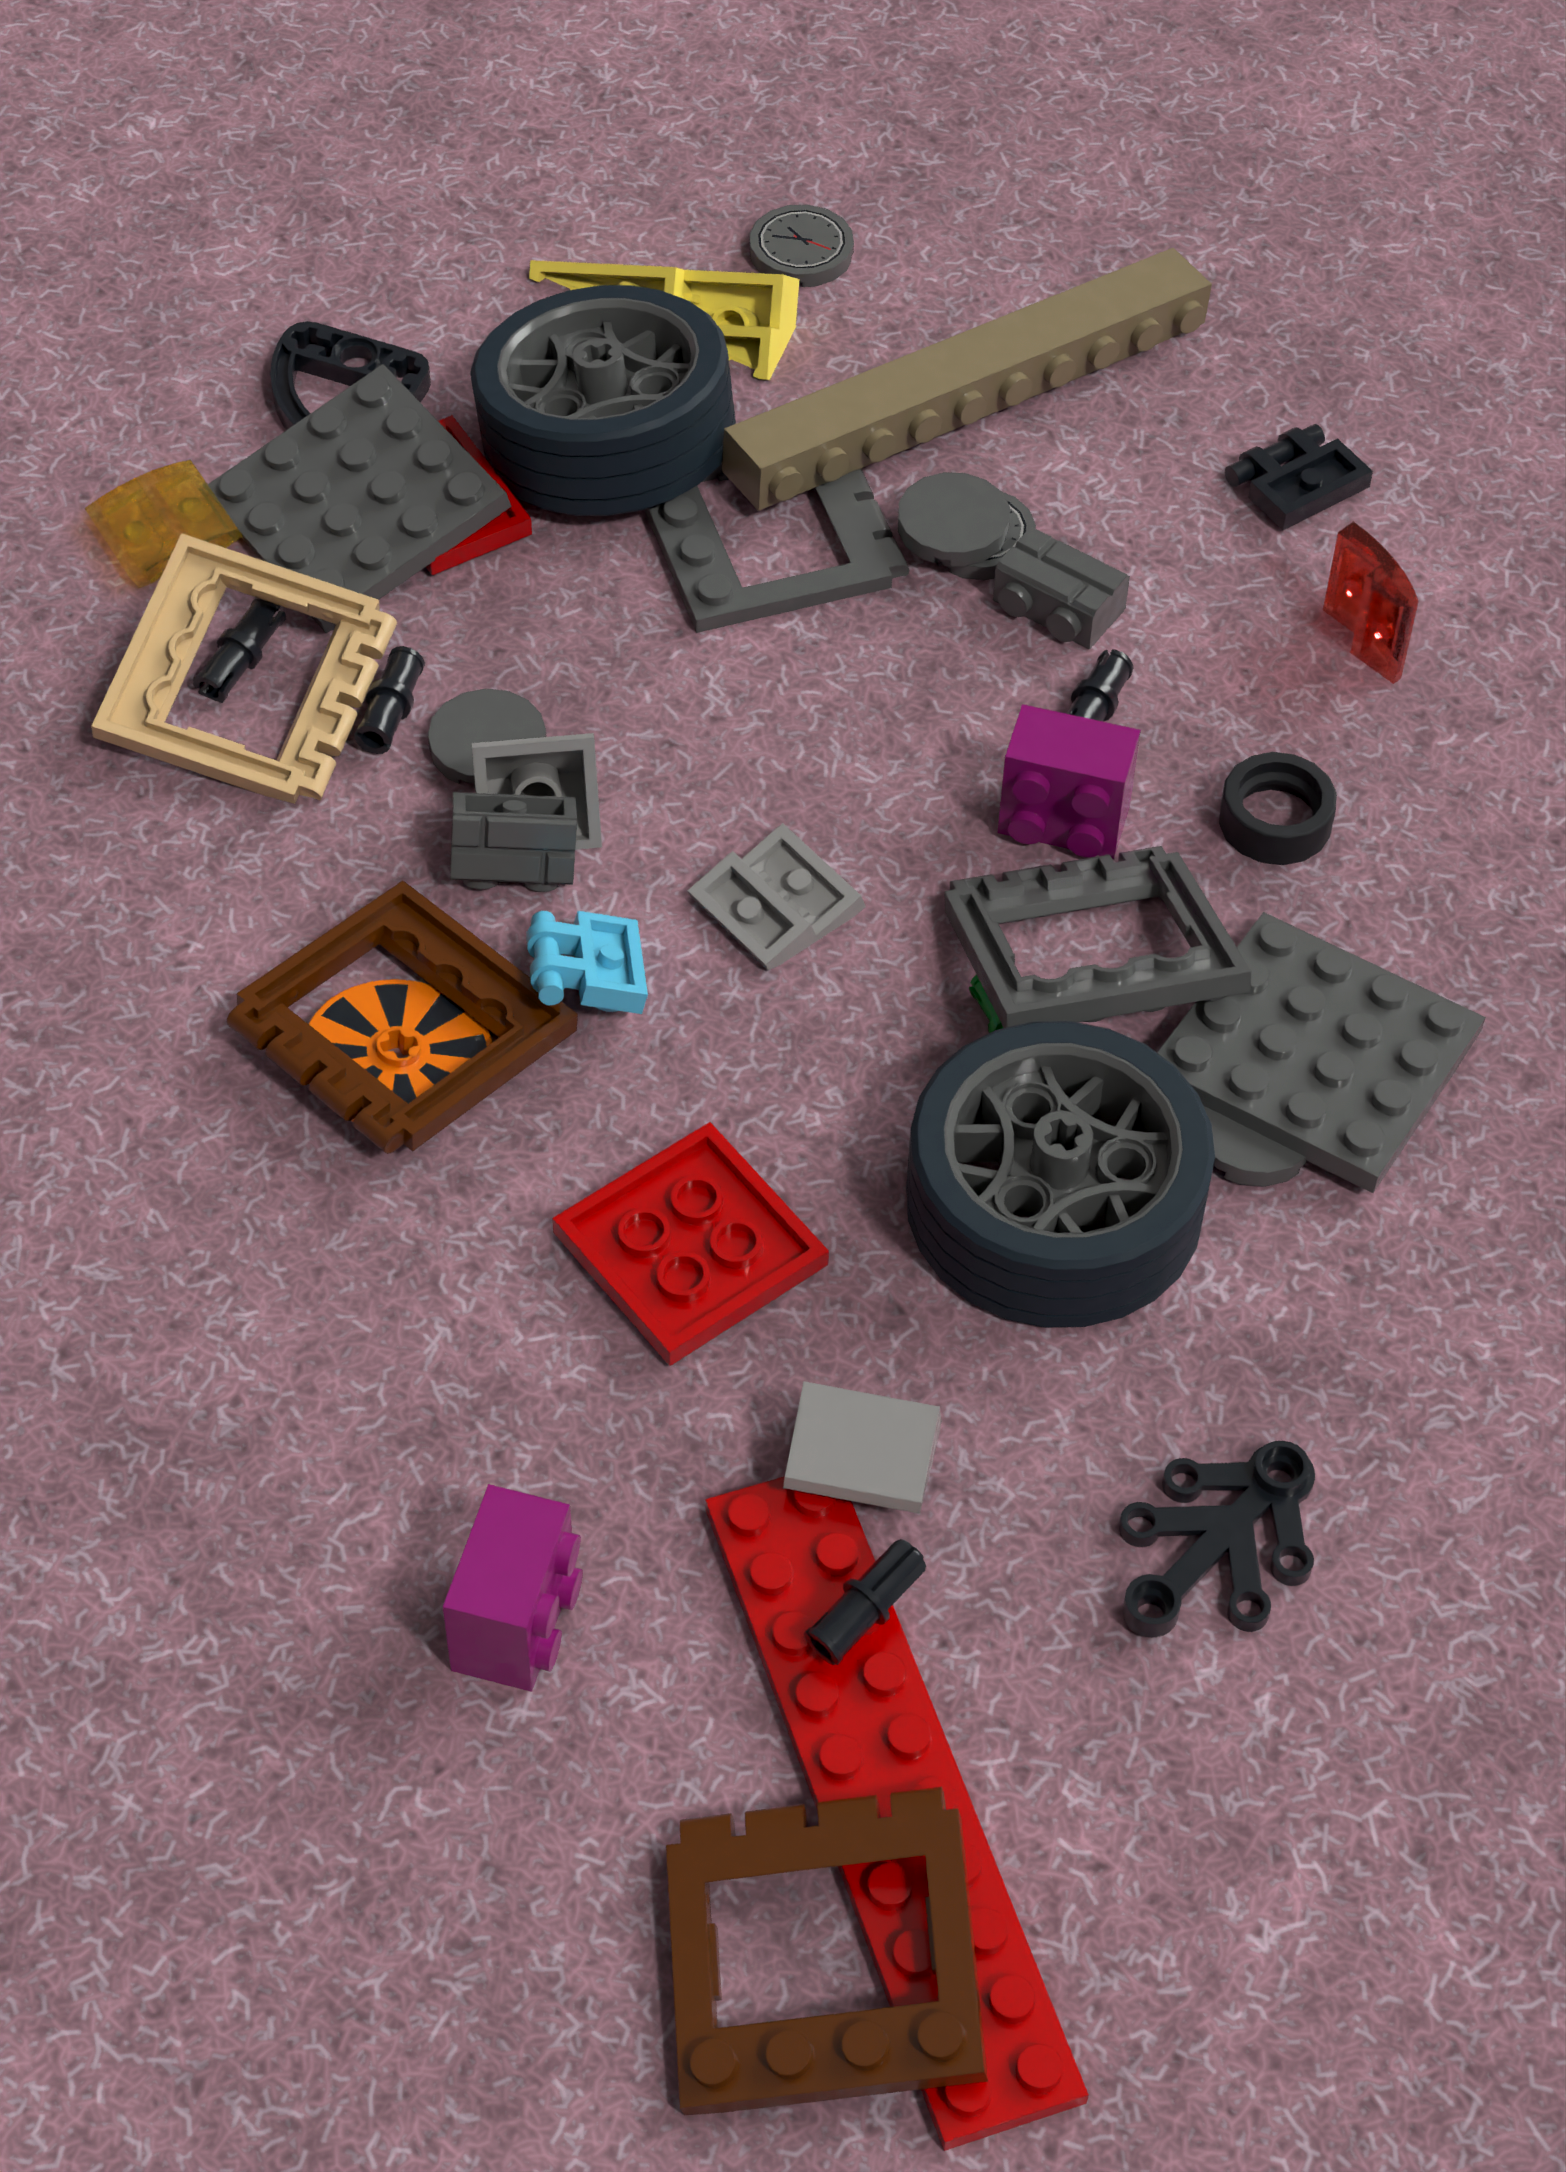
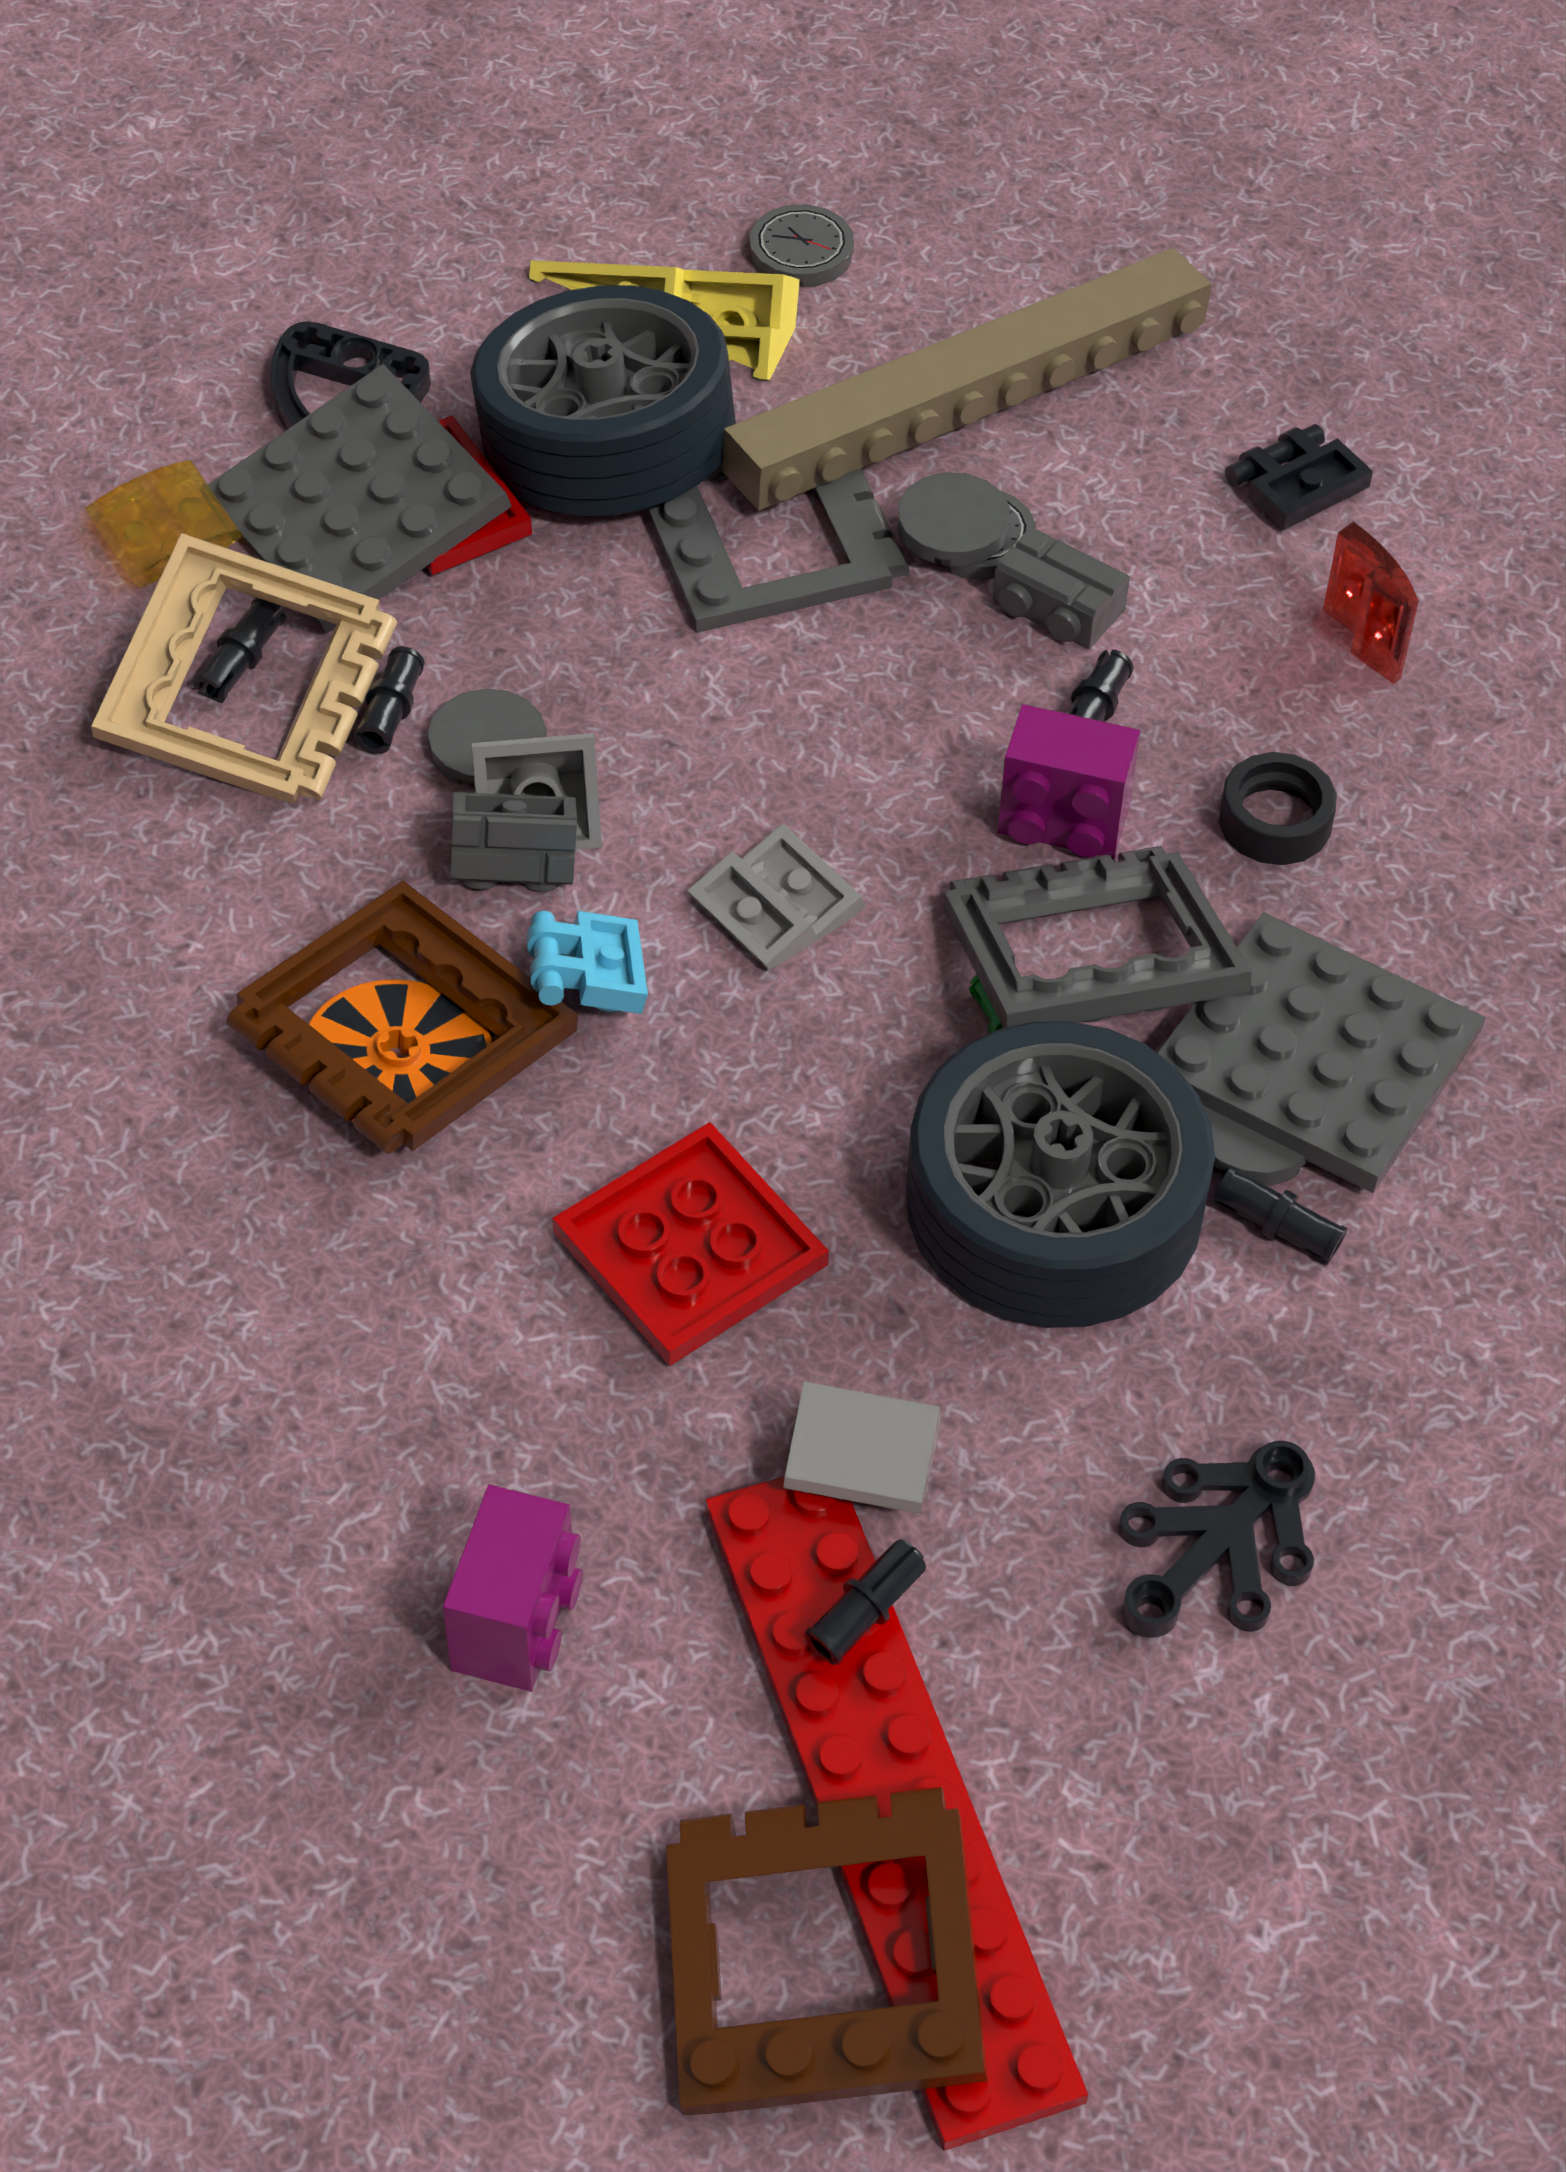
none -> black pin [1213,1166,1348,1265]

